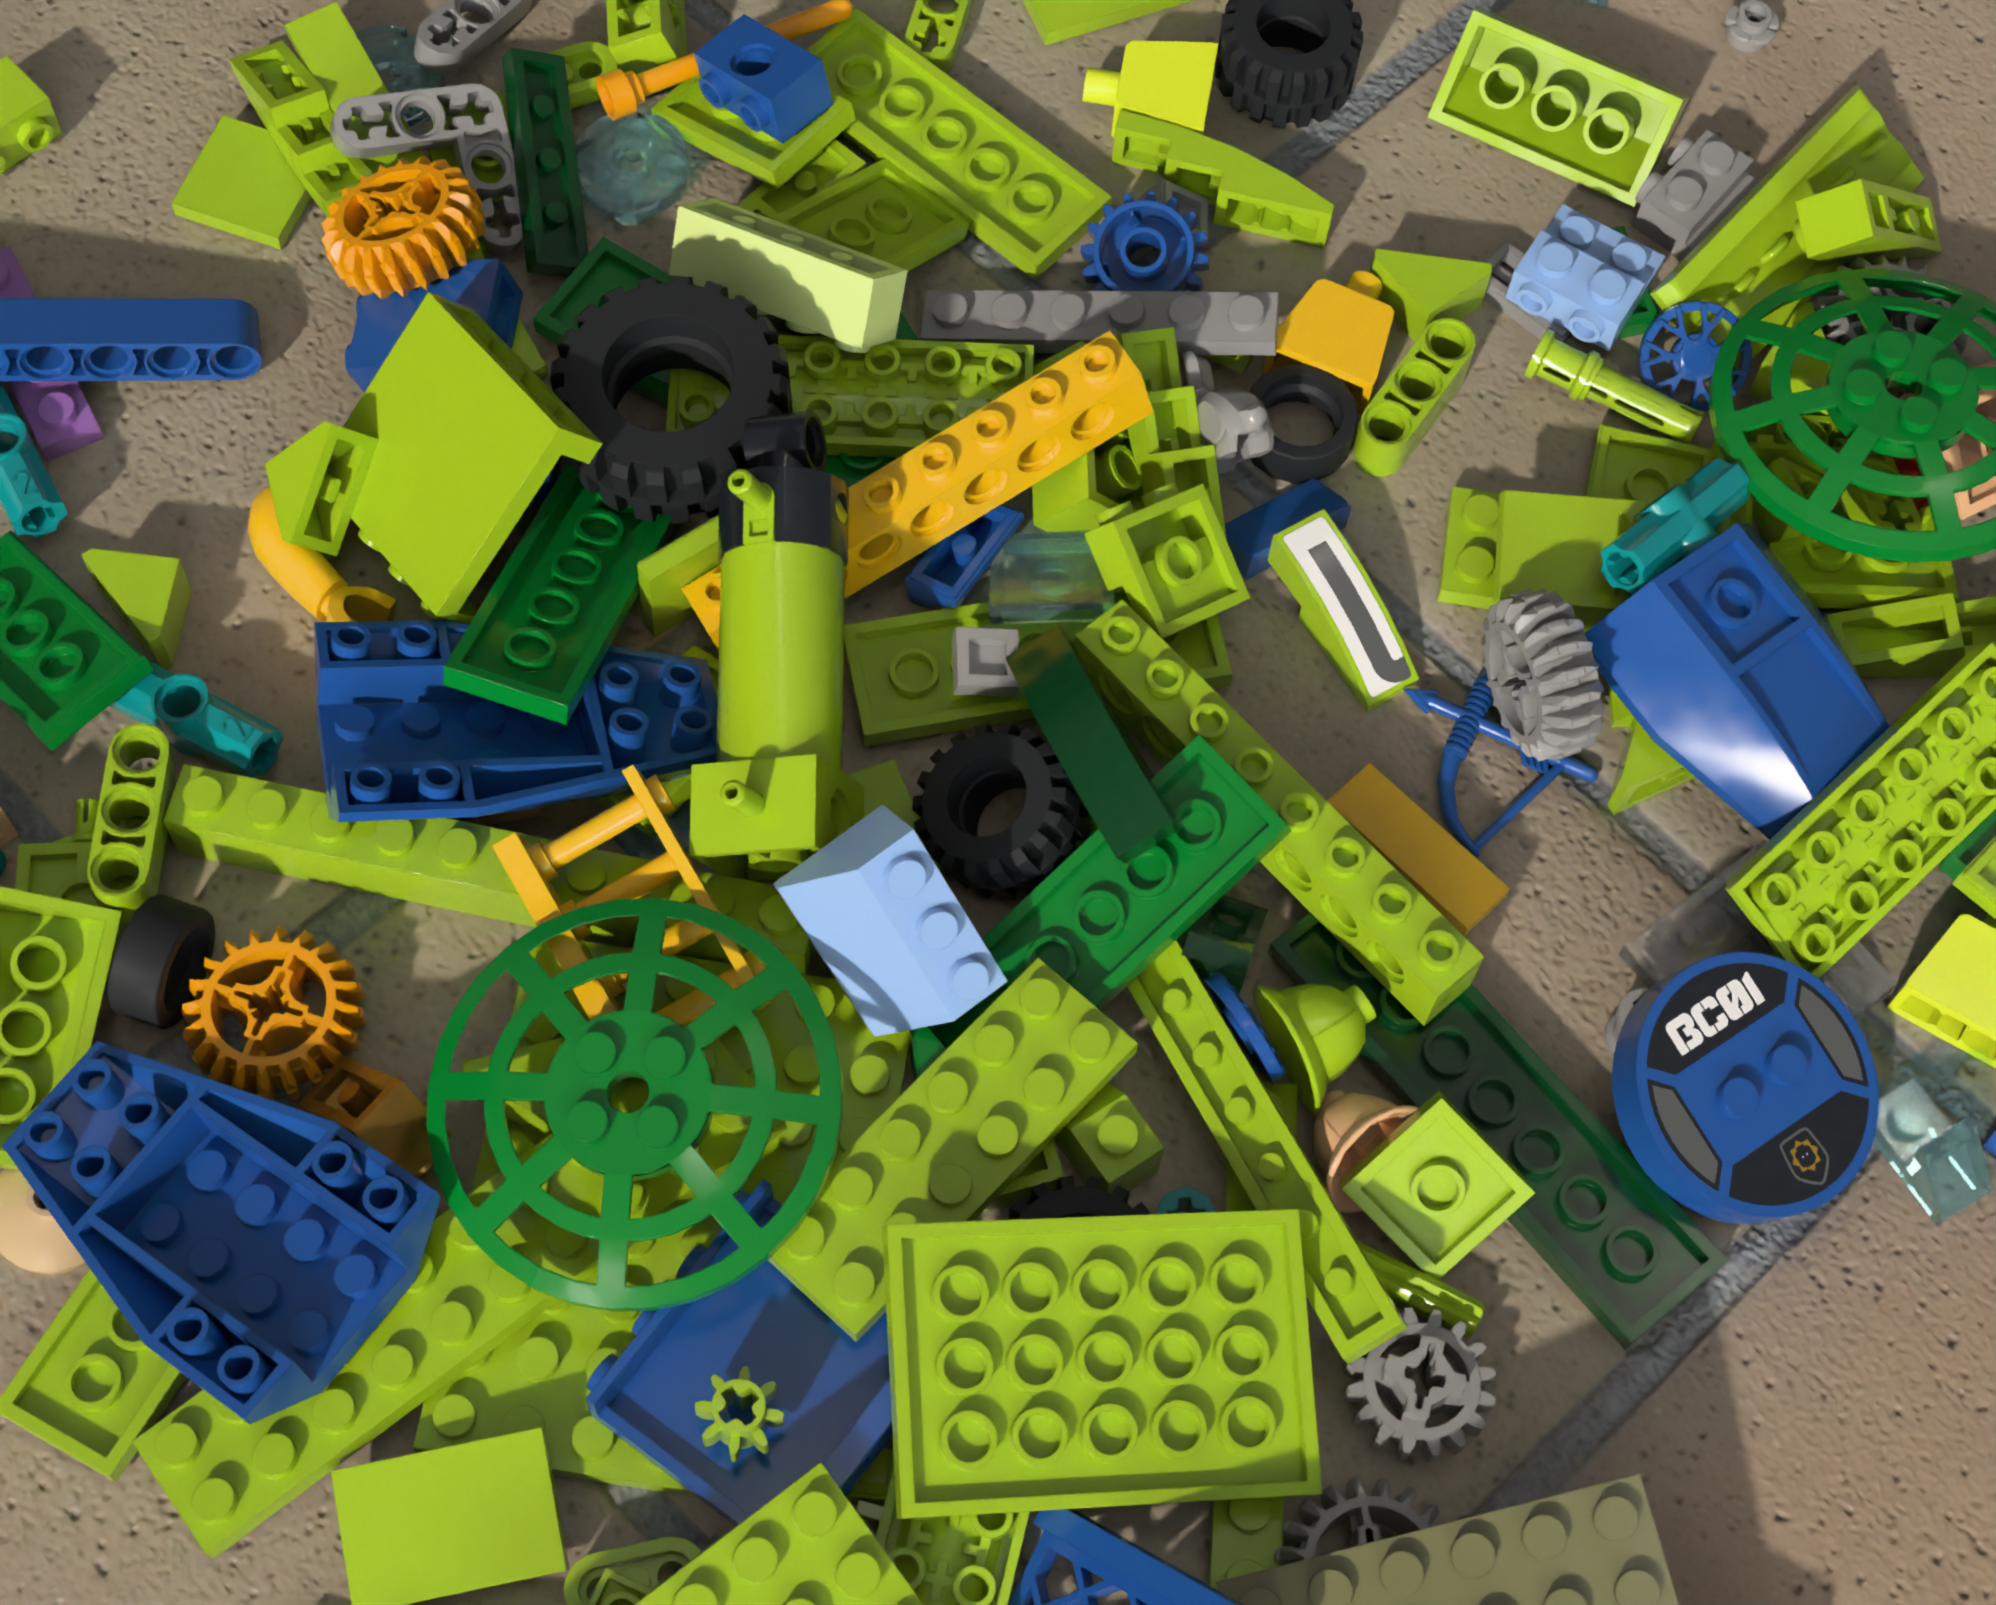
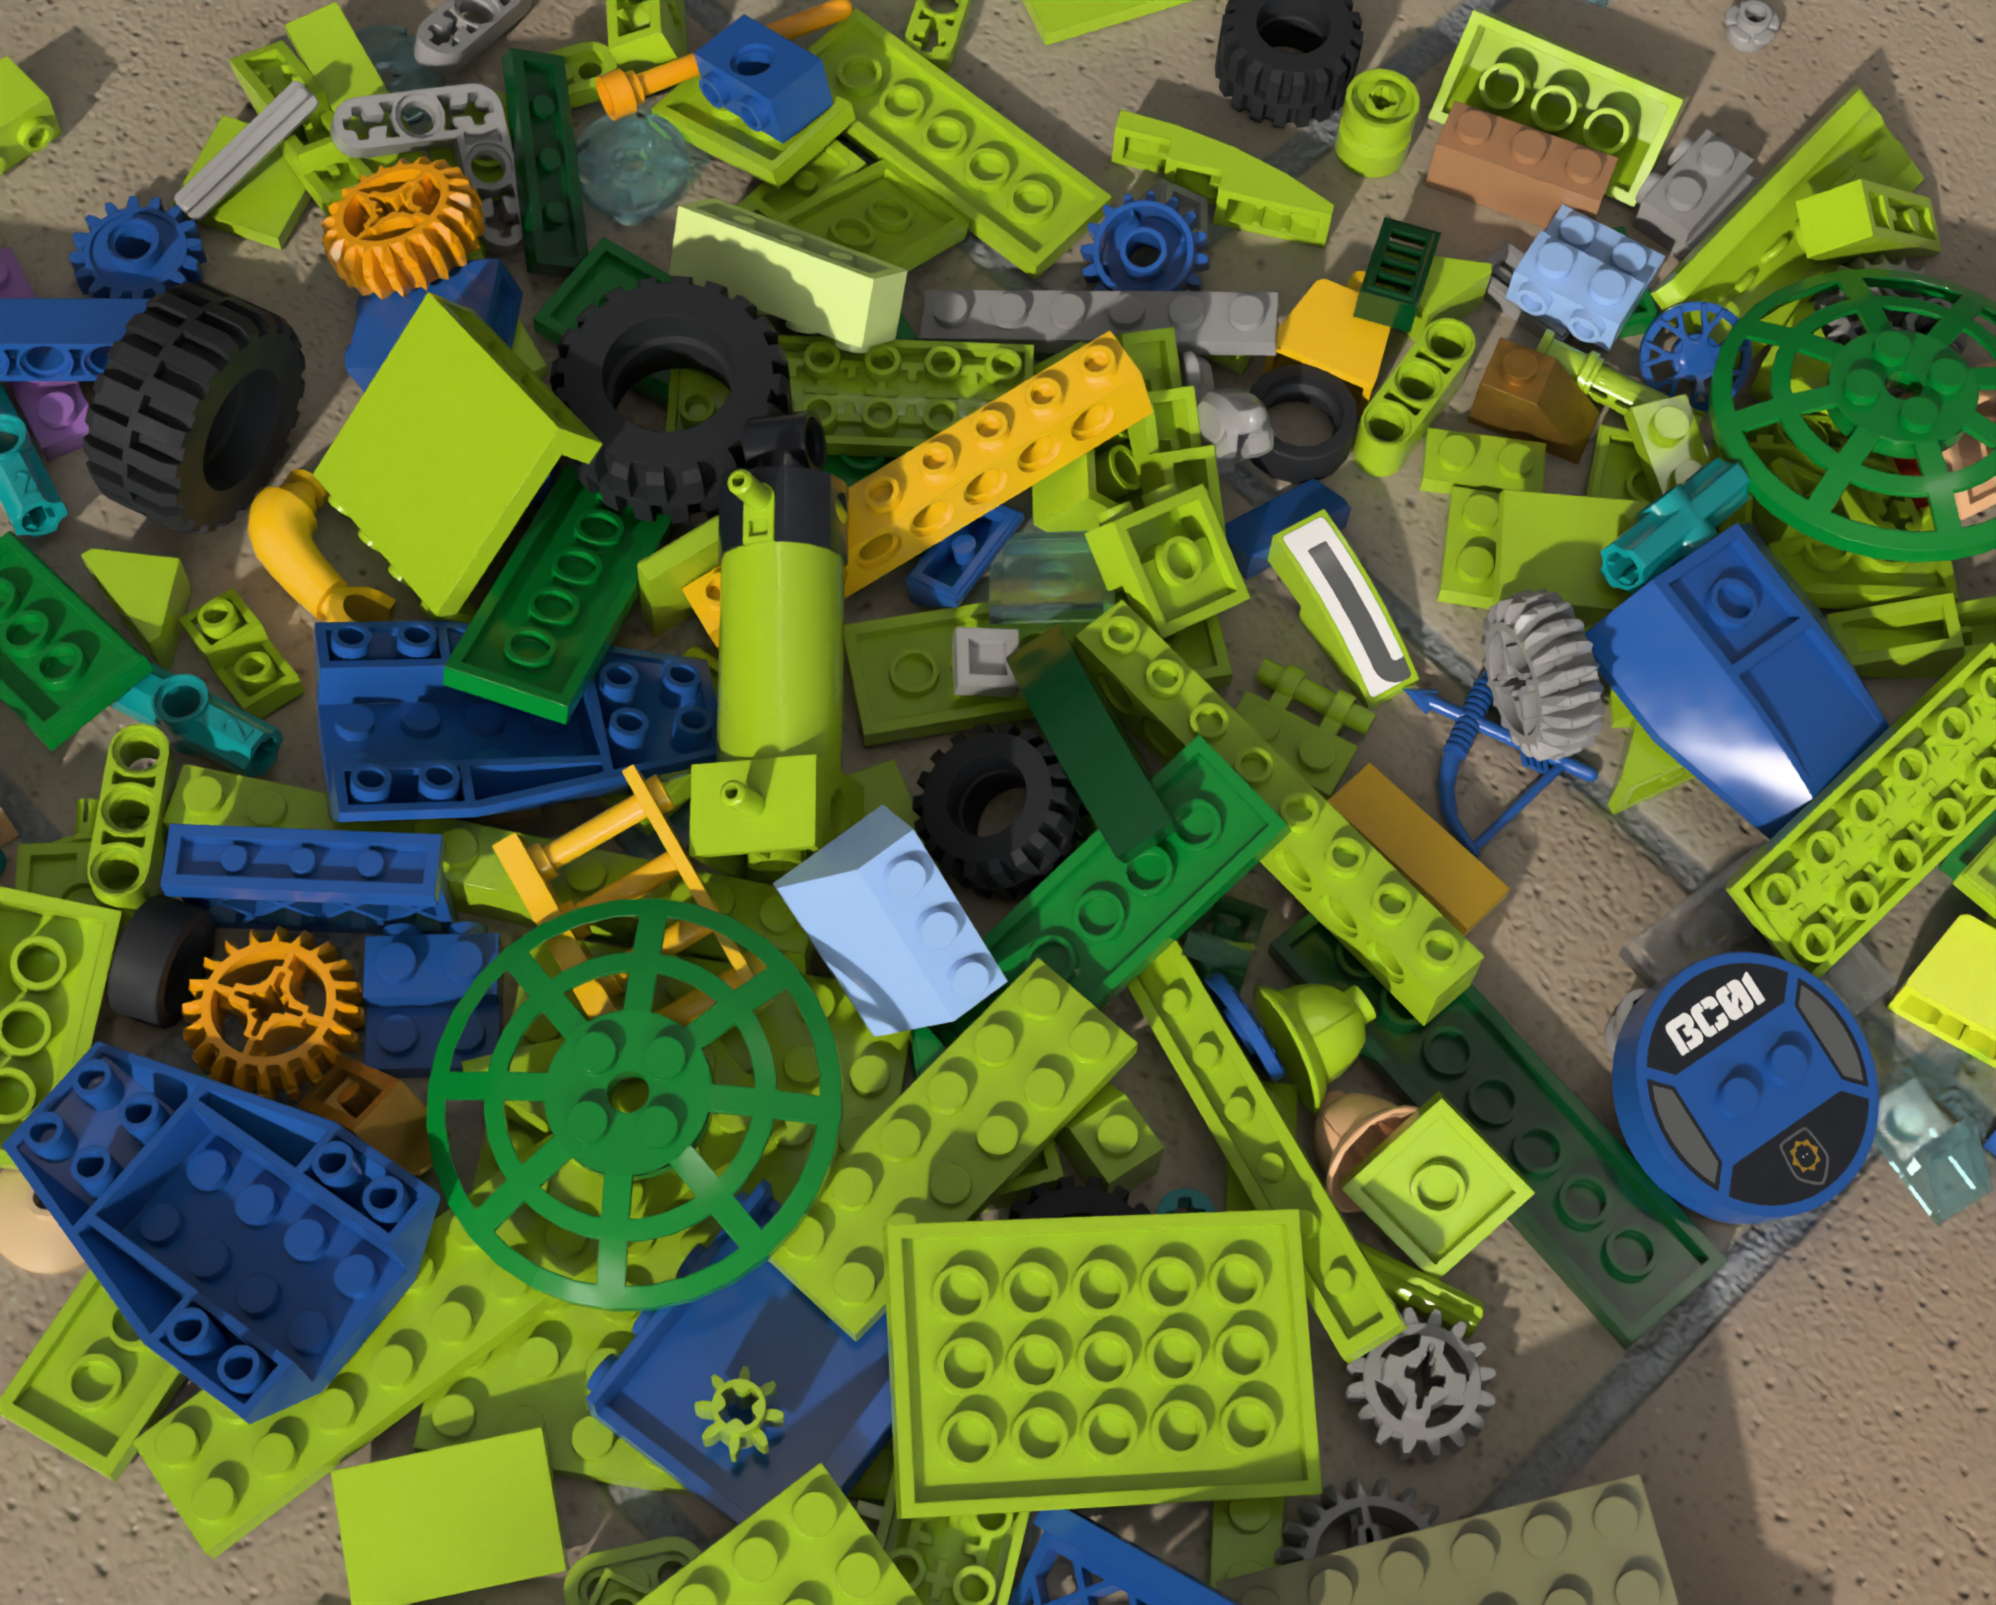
lime slope [265,420,378,557] -> none
neon yellow torso [1082,40,1219,138] -> none
none -> blue gear [69,196,207,299]
none -> black tyre [83,282,306,535]
none -> blue fence [160,824,459,935]
none -> light grey axle [174,81,319,221]
none -> lime slope [178,587,306,719]
none -> blue plate [363,921,504,1078]
none -> lime plate [1235,658,1377,801]
none -> lime wheel [1335,68,1420,178]
none -> dark green slope [1353,217,1441,333]
none -> lime plate [1420,427,1546,494]
none -> medium nougat brick [1425,101,1618,228]
none -> pearl gold slope [1467,337,1600,464]
none -> lime plate [1624,394,1711,500]

